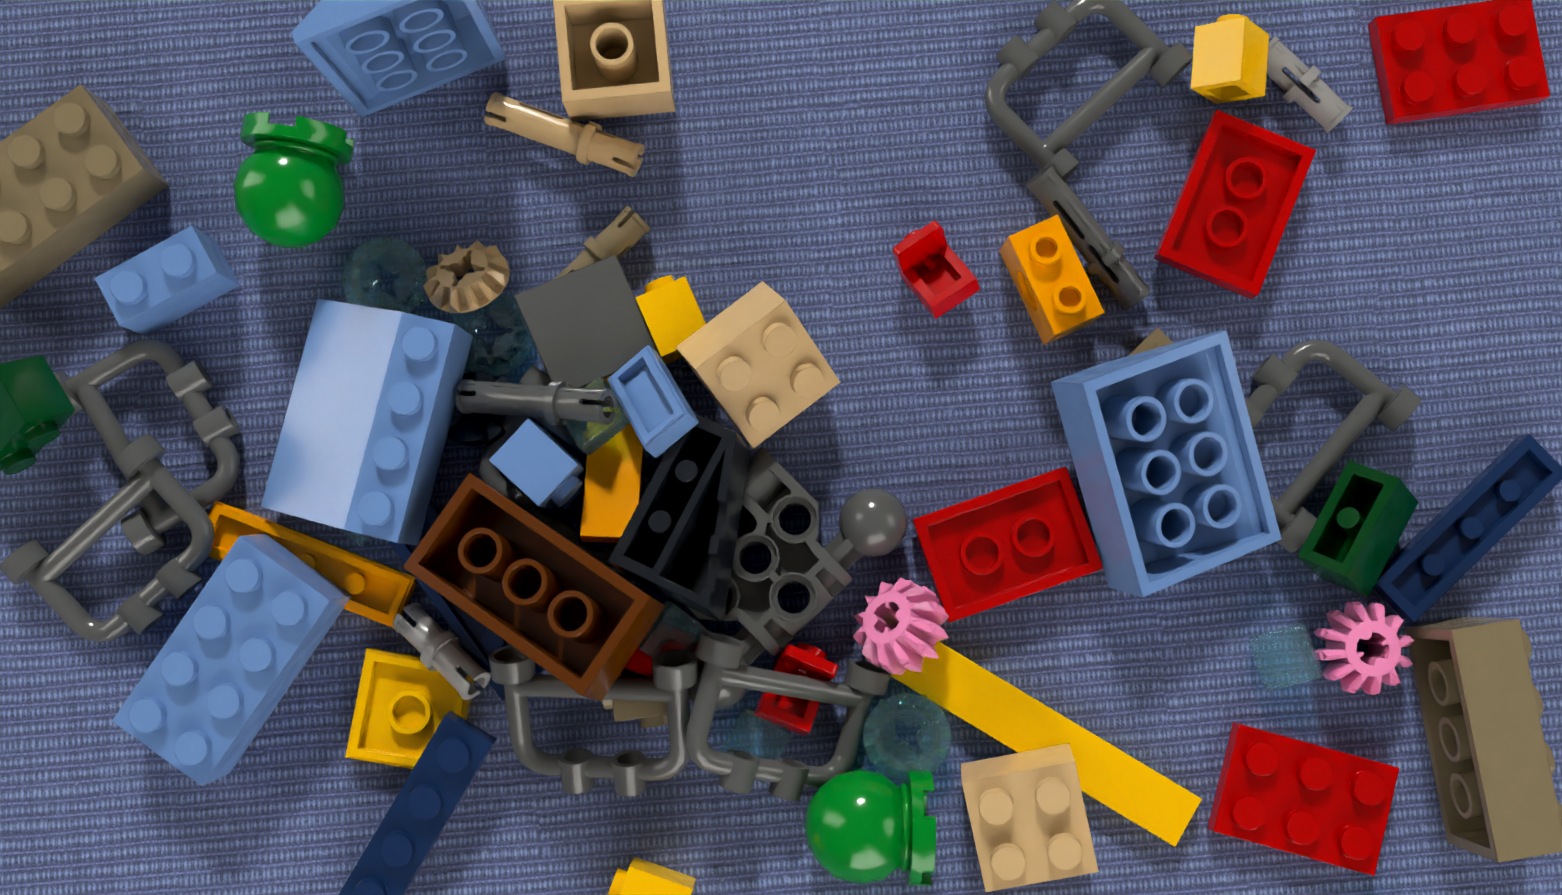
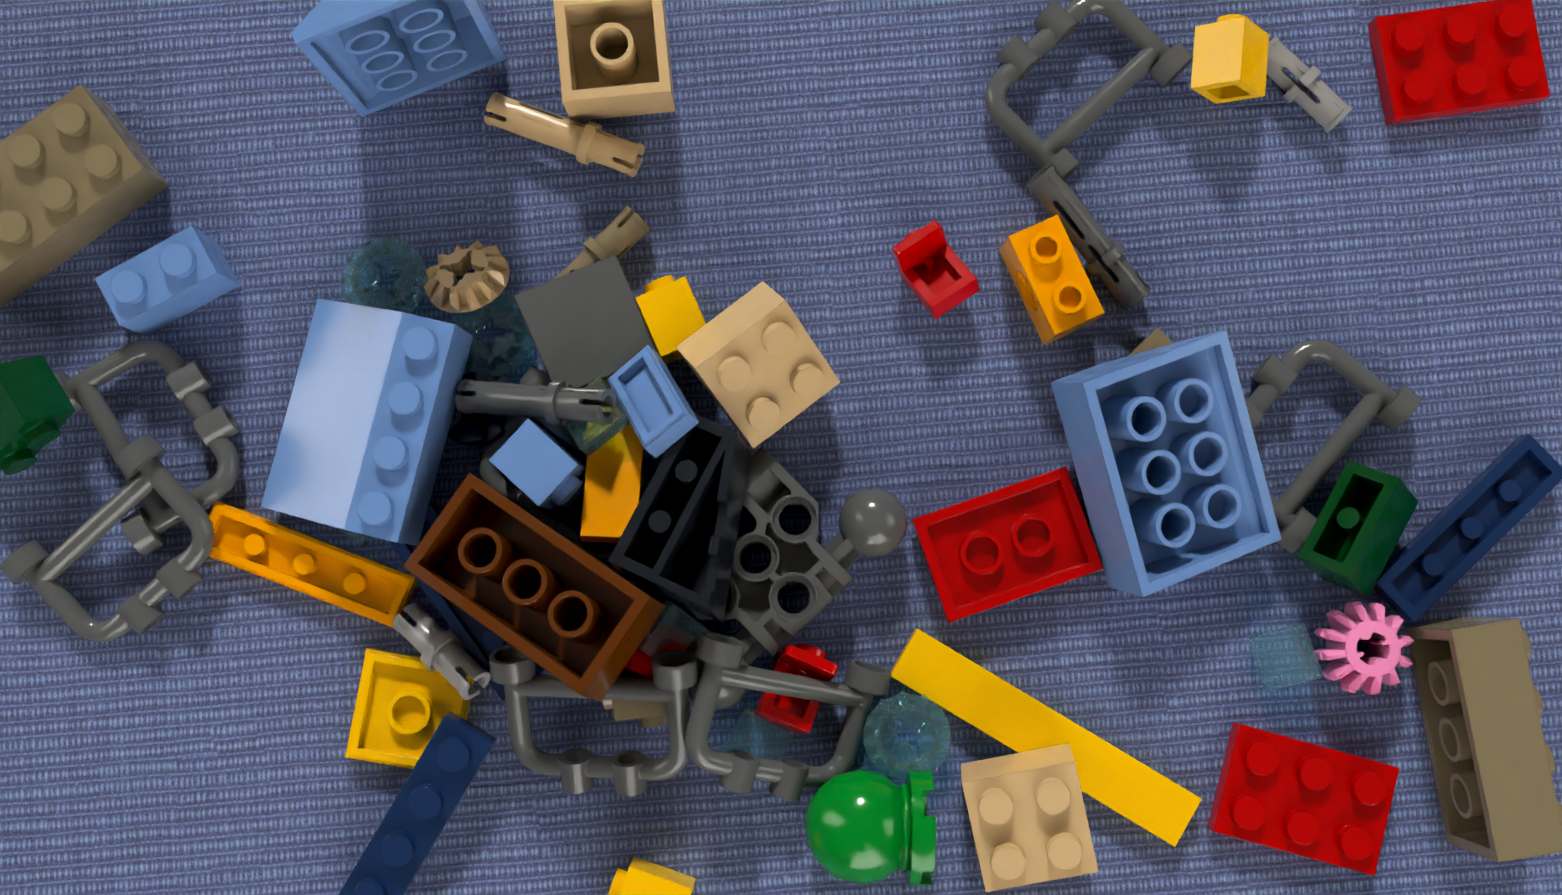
medium blue brick [112,534,352,786] -> none
green tile [233,112,355,249] -> none
bright pink gear [853,577,949,676] -> none
red plate [1153,110,1316,299] -> none

